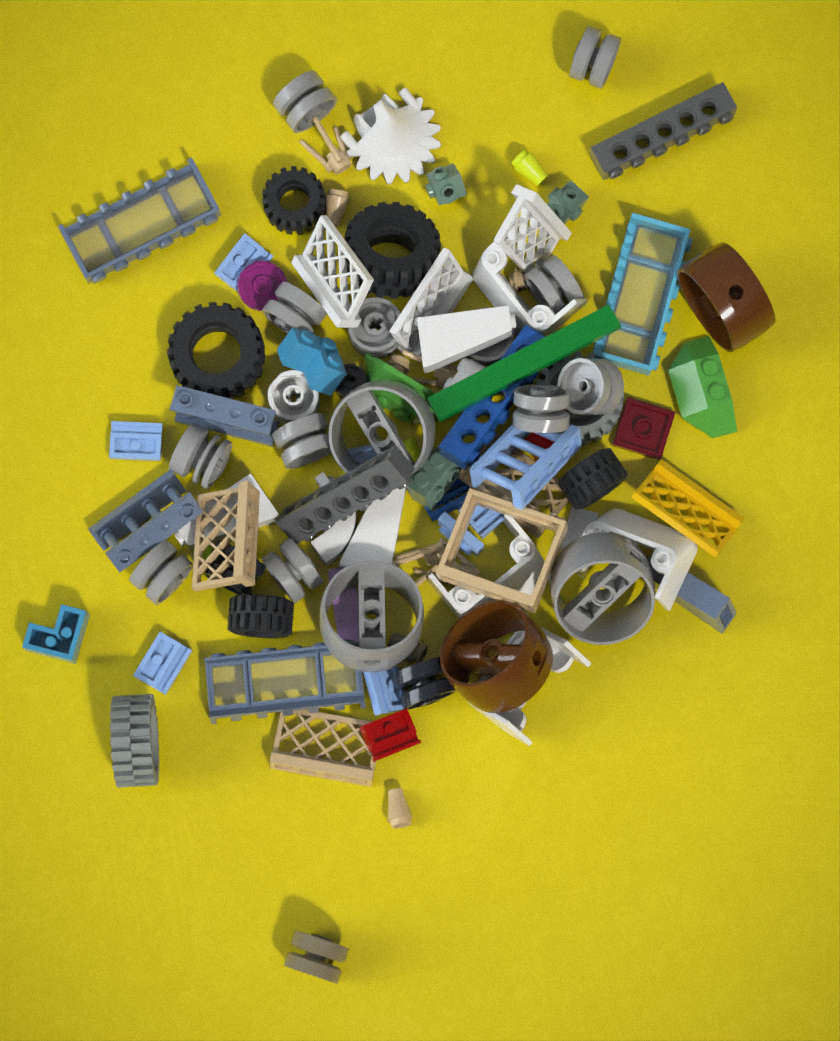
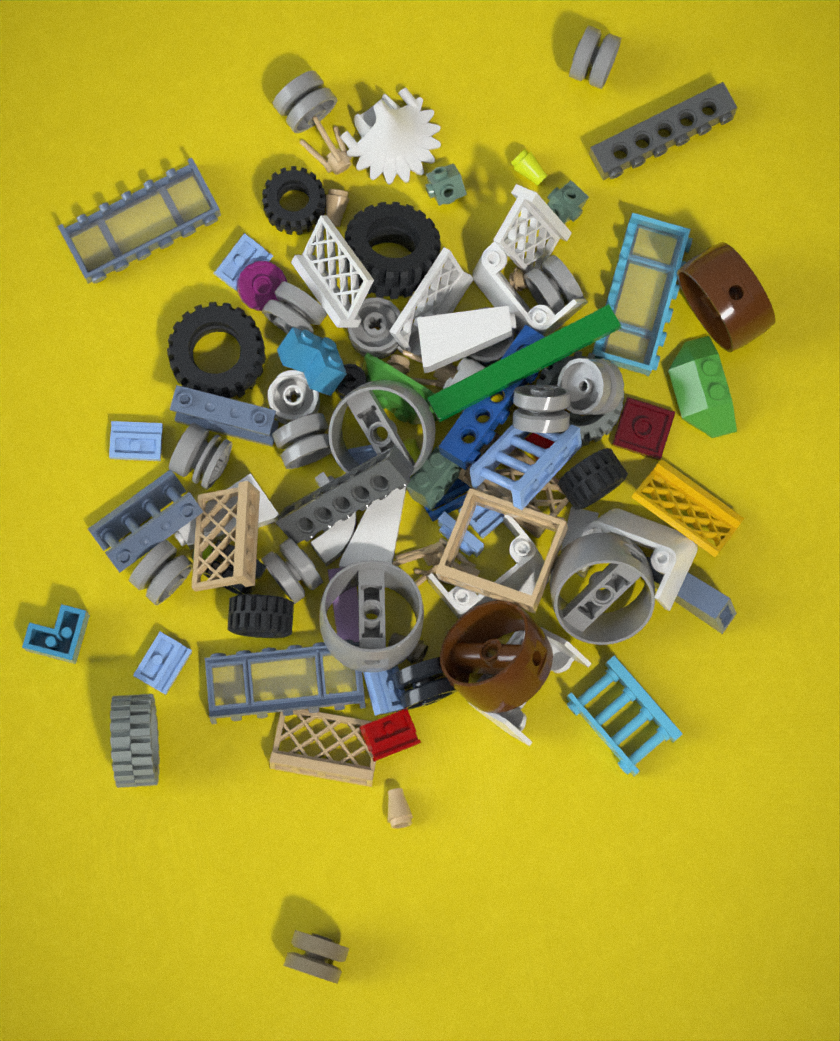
none -> medium azure fence [566,656,682,776]

